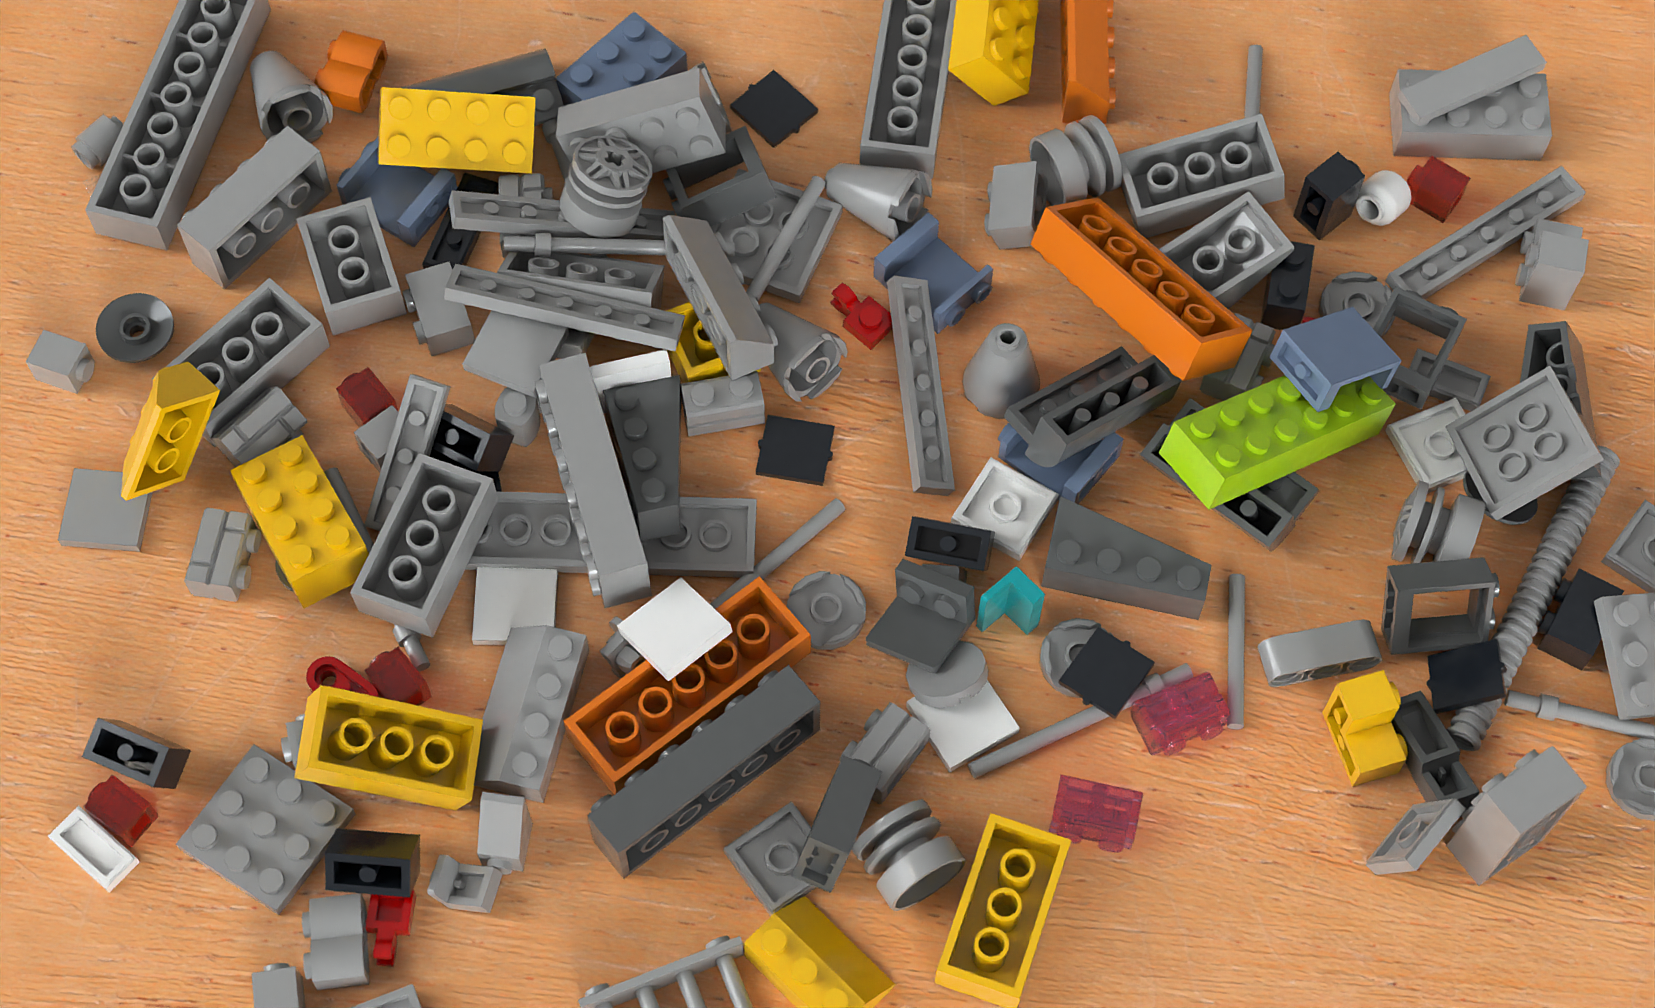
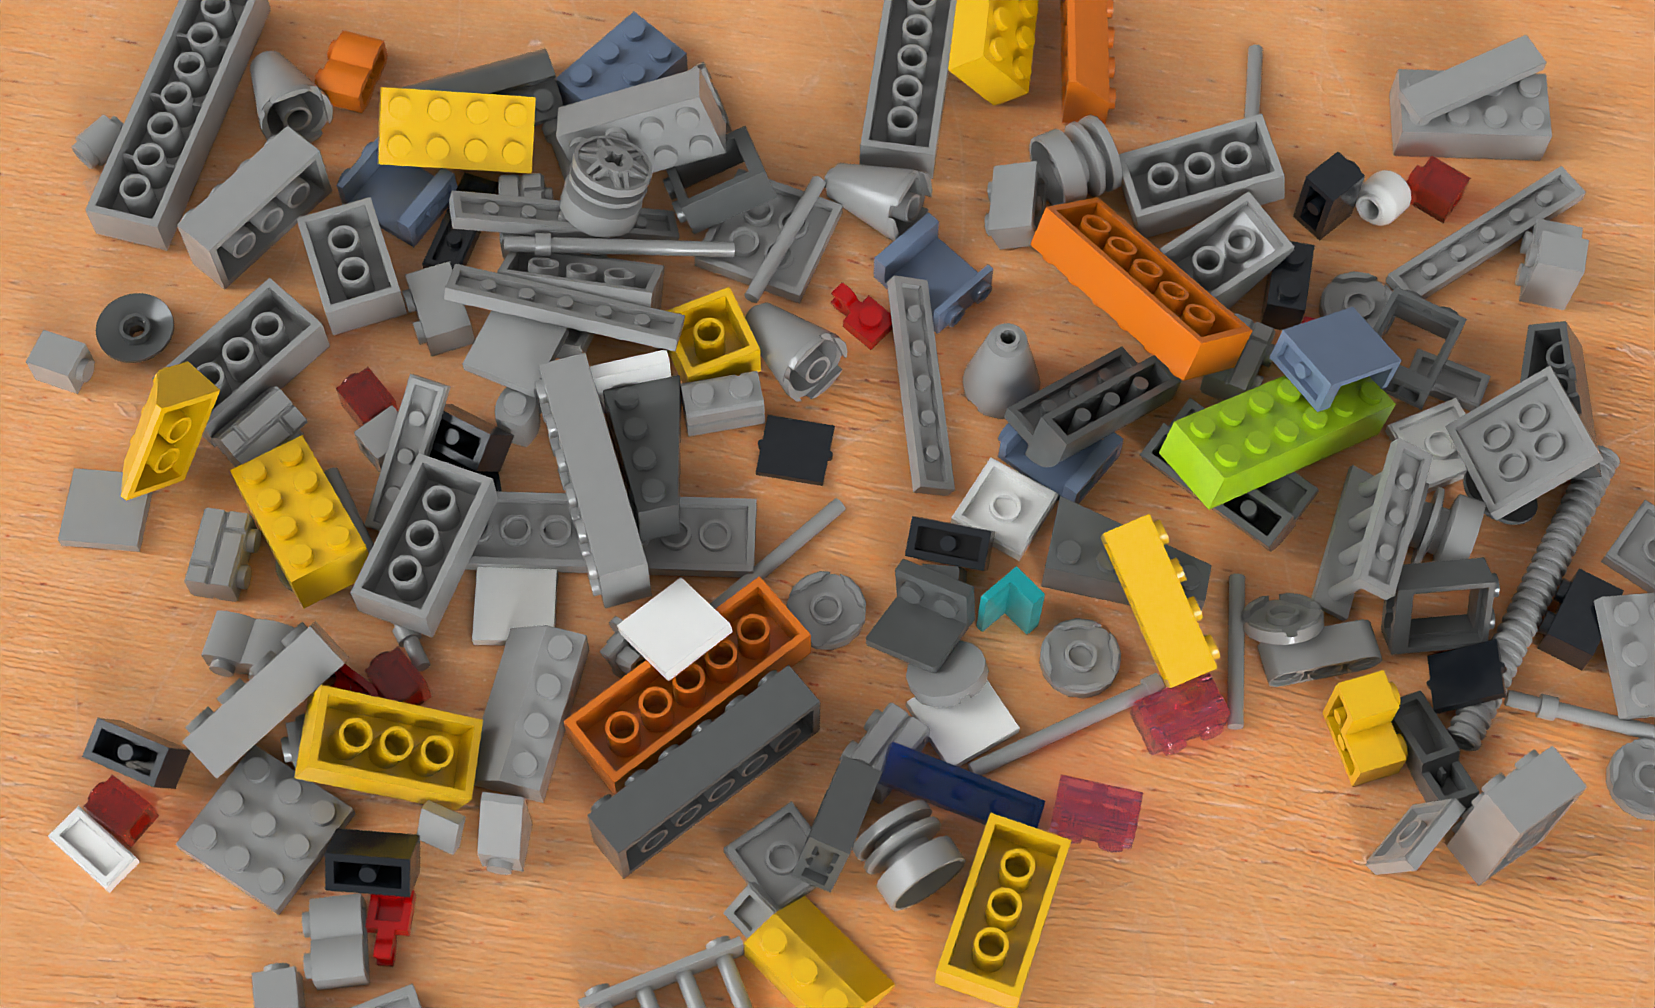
light grey bracket [427,855,503,913] -> none
light grey slope [663,215,778,381] -> none
black piece [730,70,818,148] -> none
black piece [1058,627,1155,719] -> none
none -> light grey brick [182,621,349,778]
none -> light grey brick [201,611,295,679]
none -> light grey tile [417,800,466,855]
none -> light grey tile [723,881,781,939]
none -> clear blue tile [878,742,1046,828]
none -> yellow brick [1100,513,1220,688]
none -> light grey tile [1242,593,1324,645]
none -> light grey fence [1311,438,1433,621]

